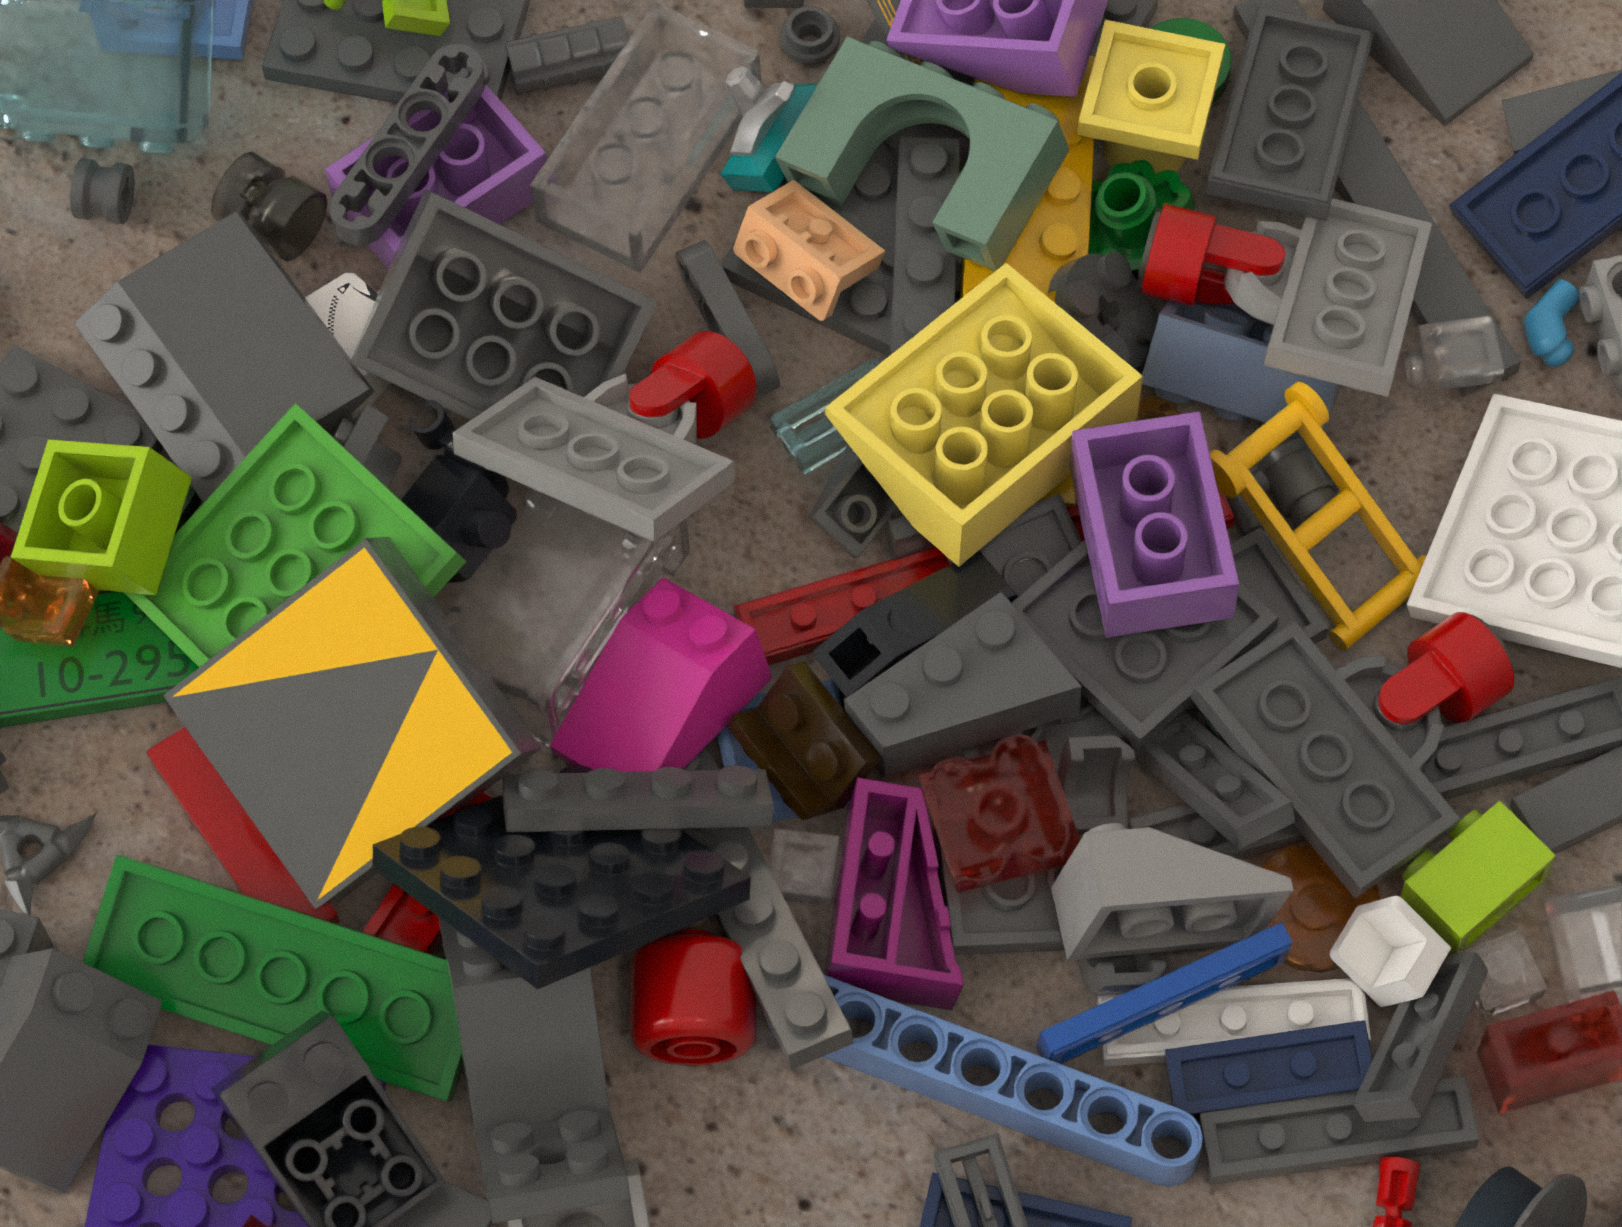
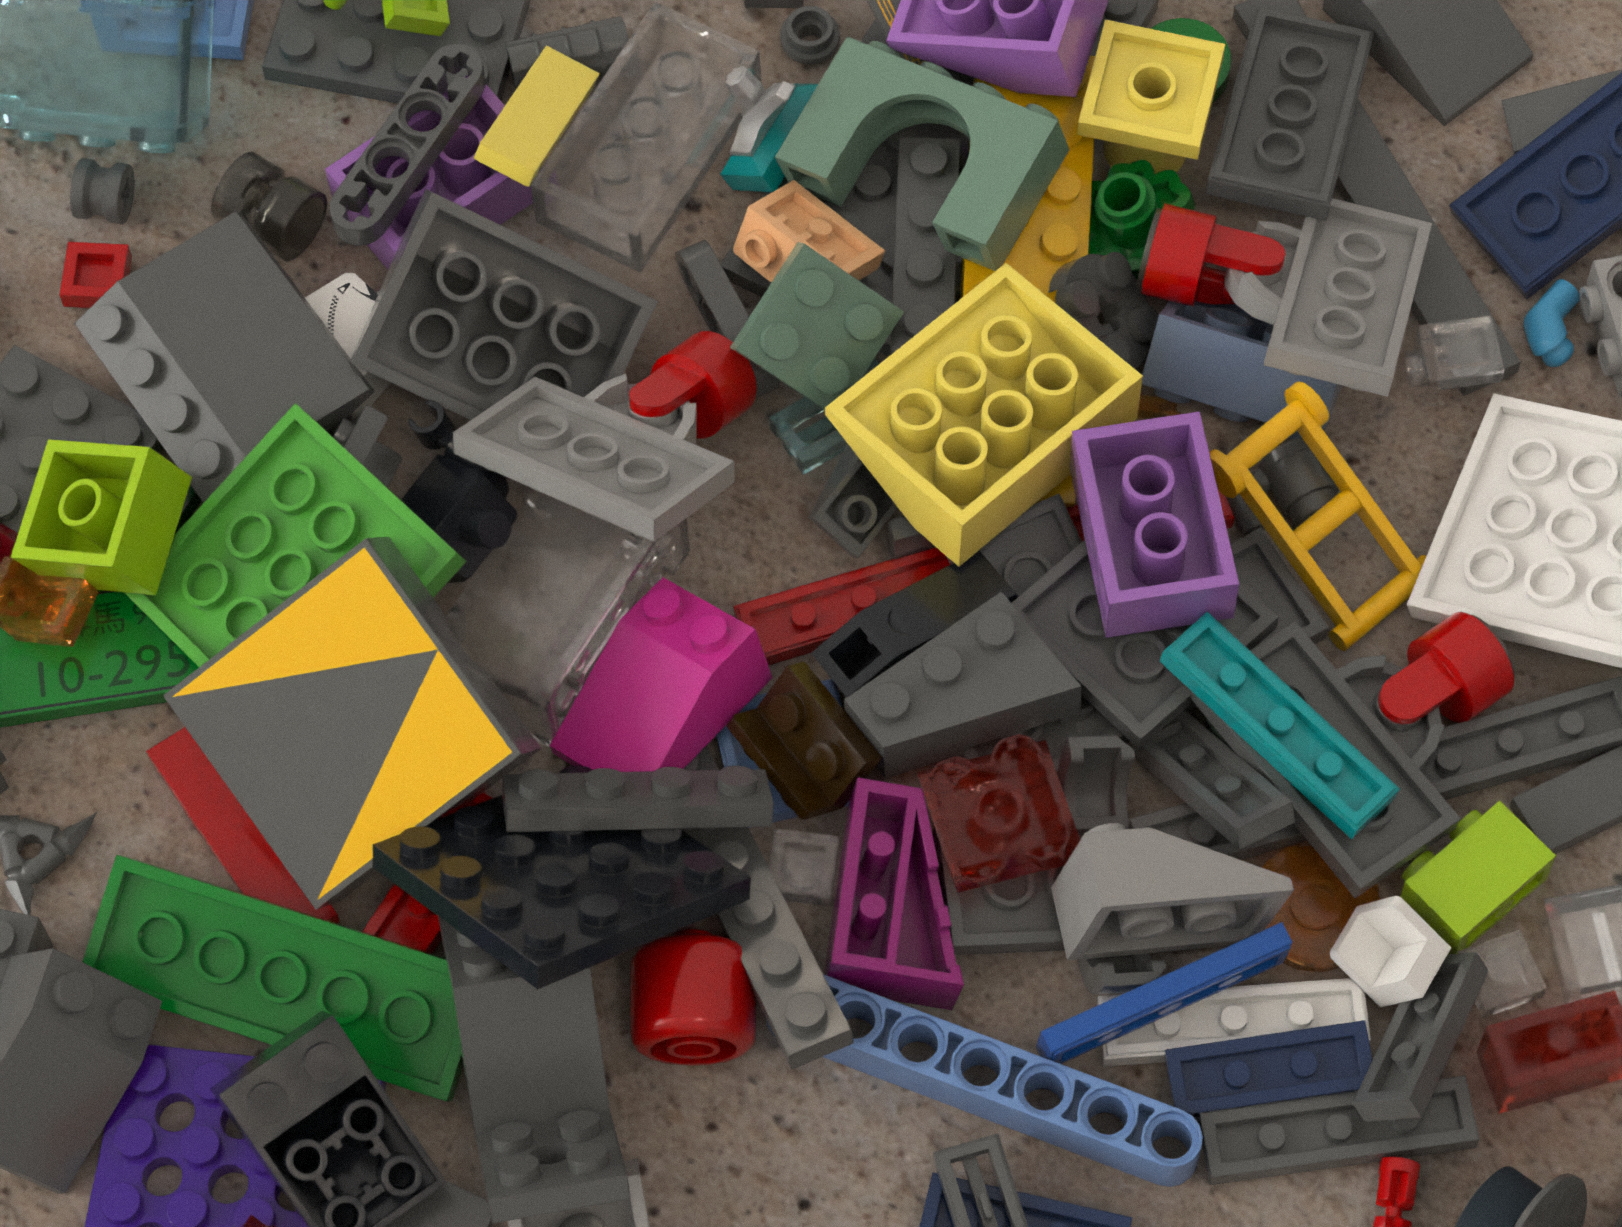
none -> red plate [59,242,132,308]
none -> light yellow tile [474,45,600,187]
none -> sand green plate [730,242,904,411]
none -> teal tile [1159,612,1400,840]

